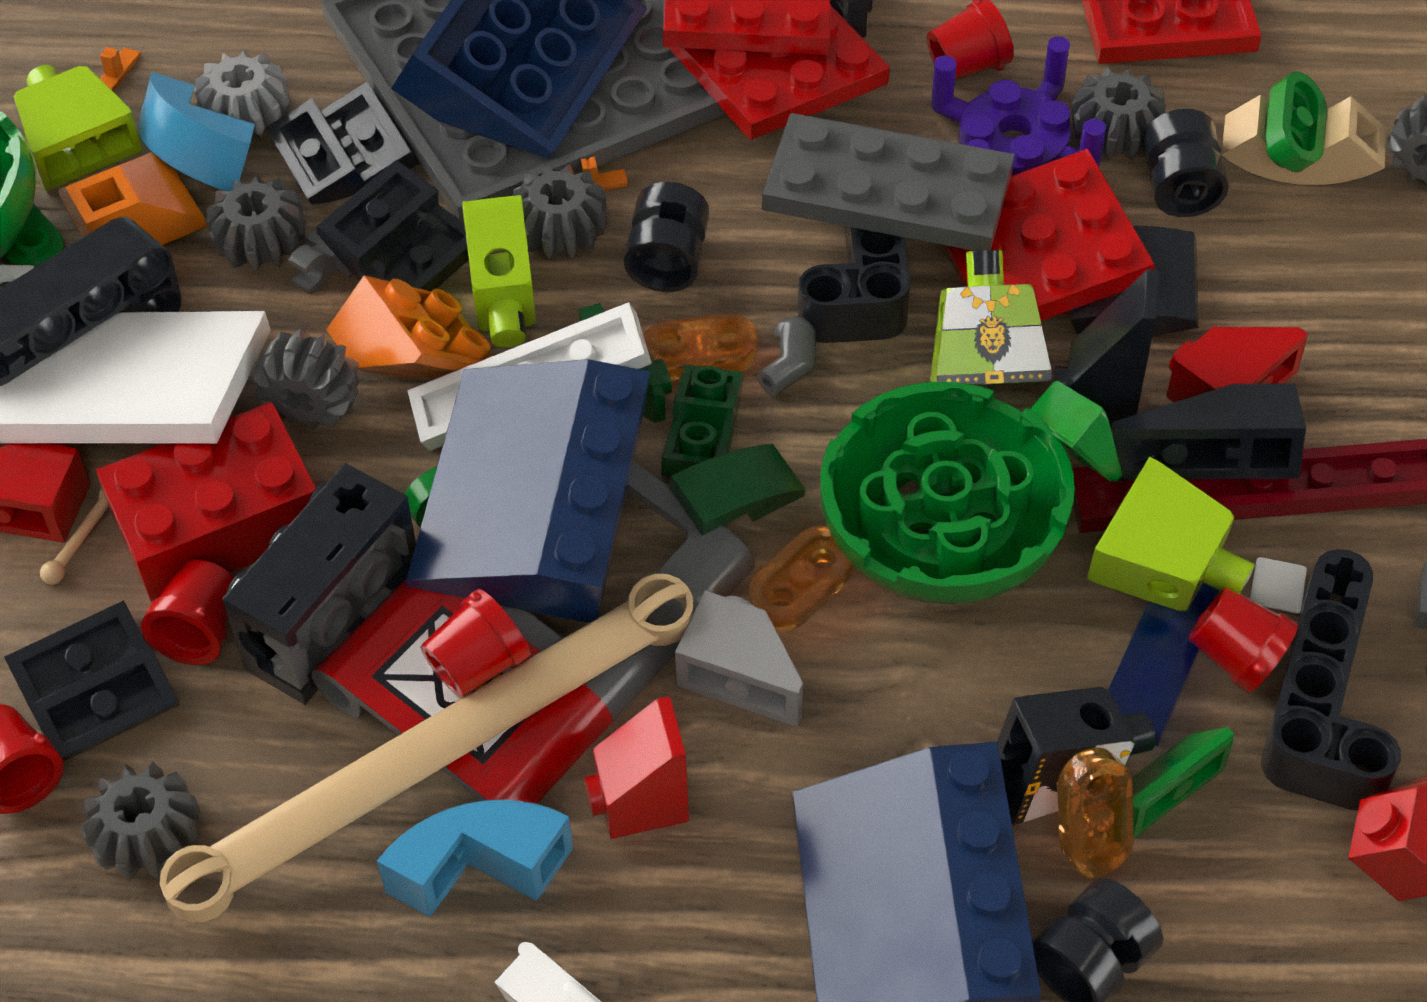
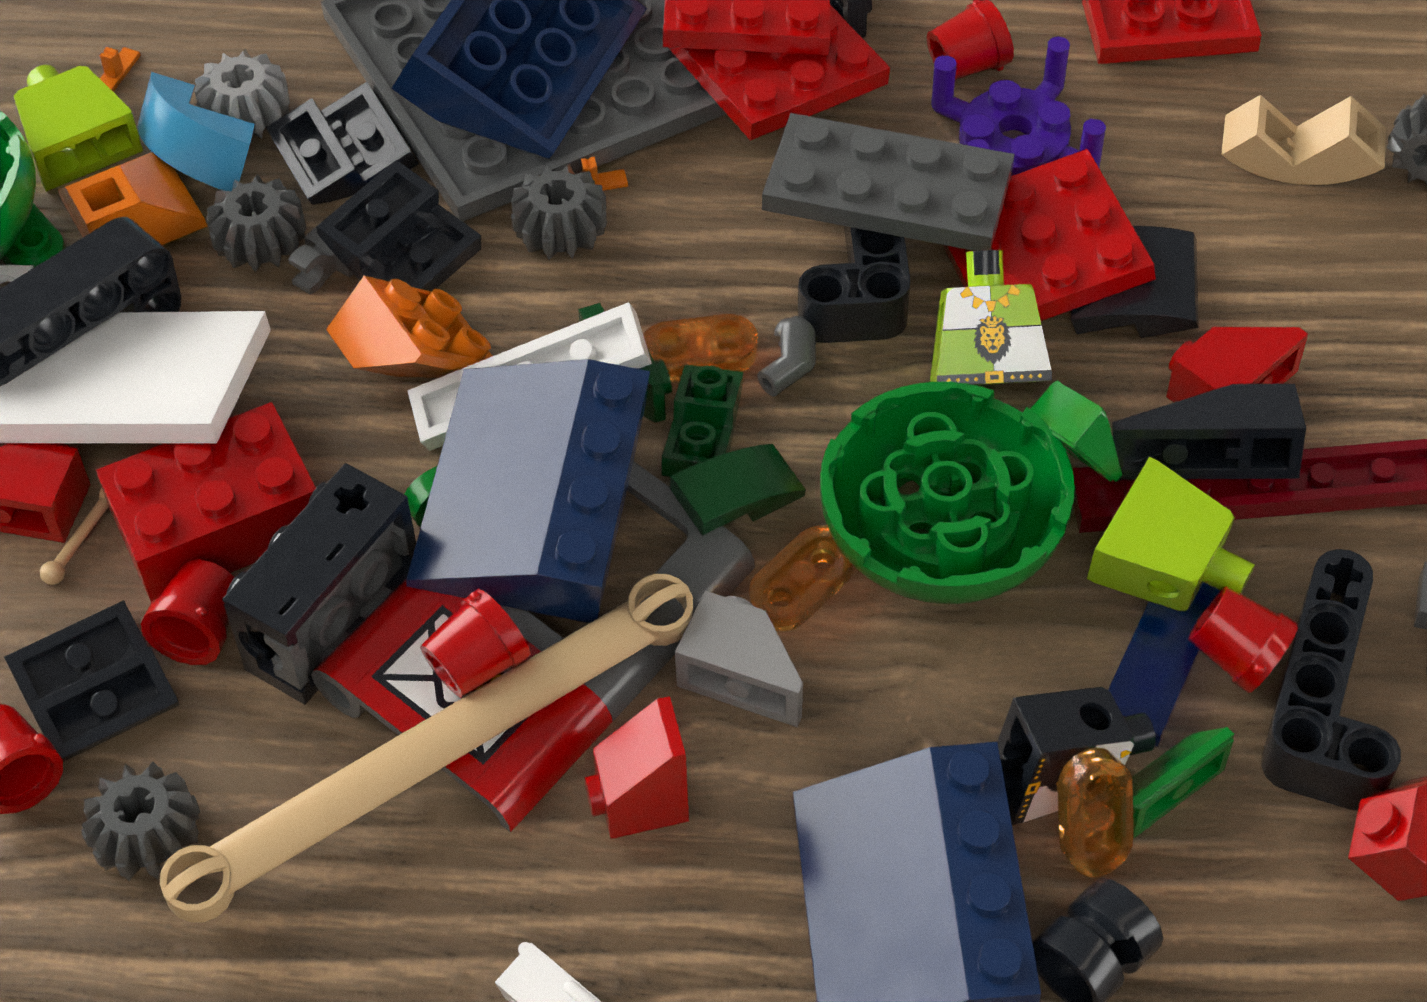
dark grey gear [253,328,360,430] -> none
dark azure brick [377,800,573,917] -> none
lime torso [462,195,536,348] -> none
black wheel [624,182,709,292] -> none
black slope [1053,269,1160,432] -> none
dark grey gear [1071,67,1166,160] -> none
black wheel [1143,109,1229,217] -> none
white sticker [1250,557,1307,613] -> none
green plate [1266,71,1327,172] -> none

